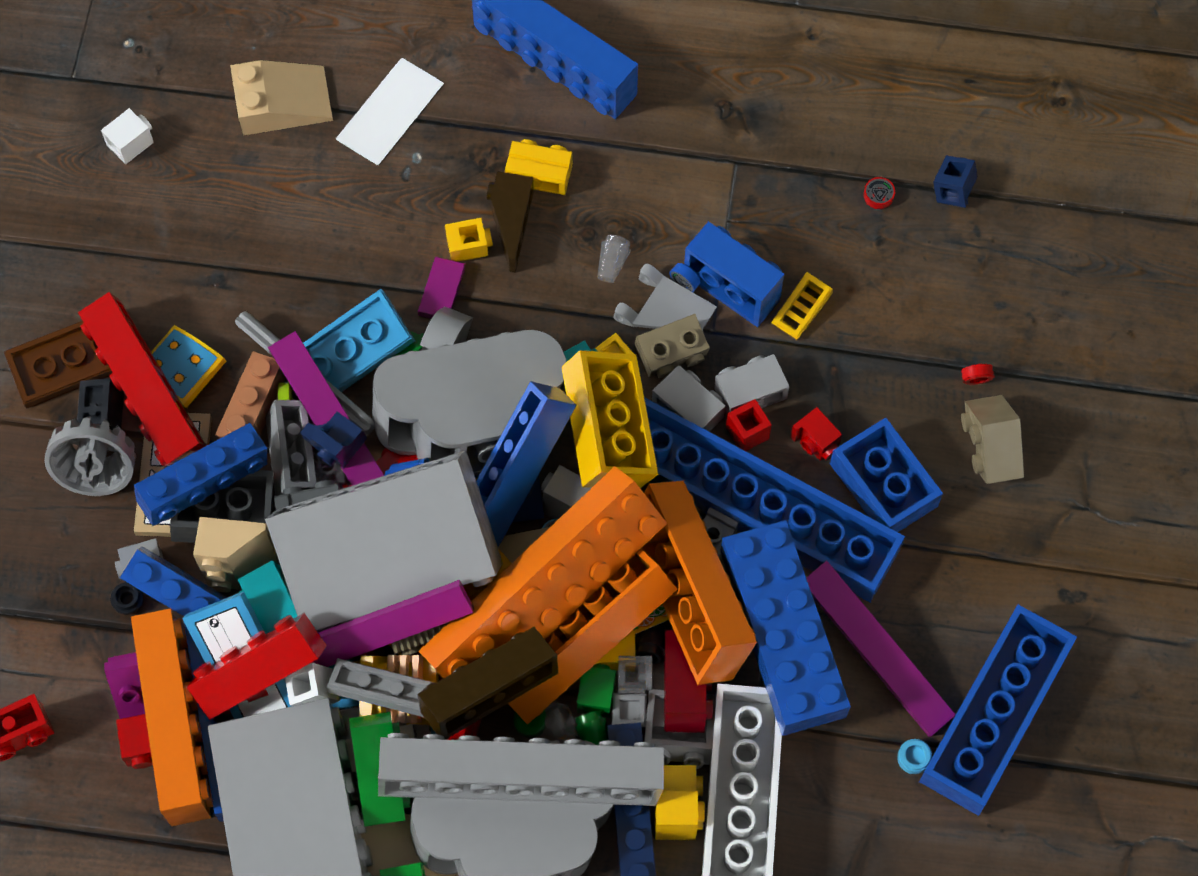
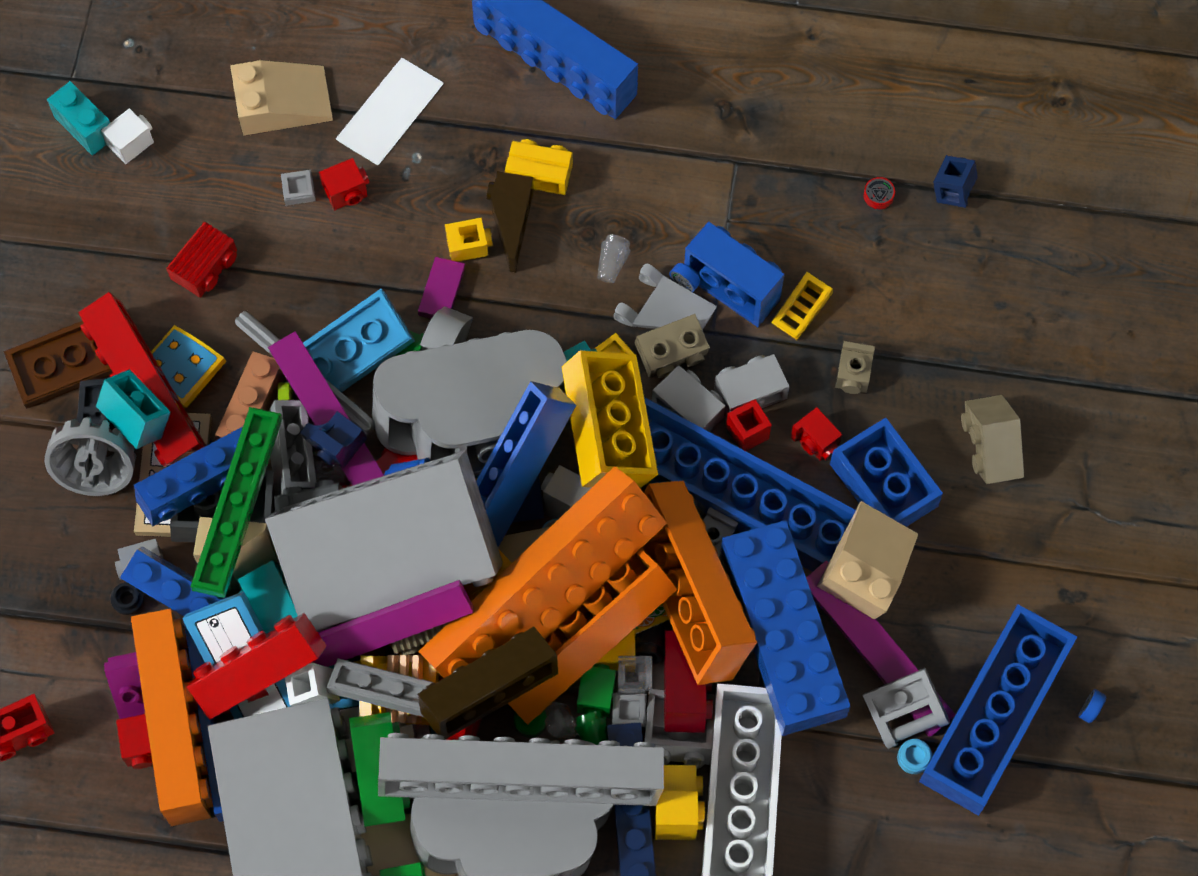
red tile [961,364,994,385] -> none
none -> teal brick [47,81,110,156]
none -> teal brick [96,369,171,449]
none -> red brick [166,222,237,298]
none -> green tile [190,407,283,598]
none -> light grey tile [281,170,316,206]
none -> red brick [319,158,370,211]
none -> tan slope [817,501,918,619]
none -> dark tan brick [835,341,875,394]
none -> light grey plate [863,668,950,749]
none -> blue tile [1078,689,1106,723]

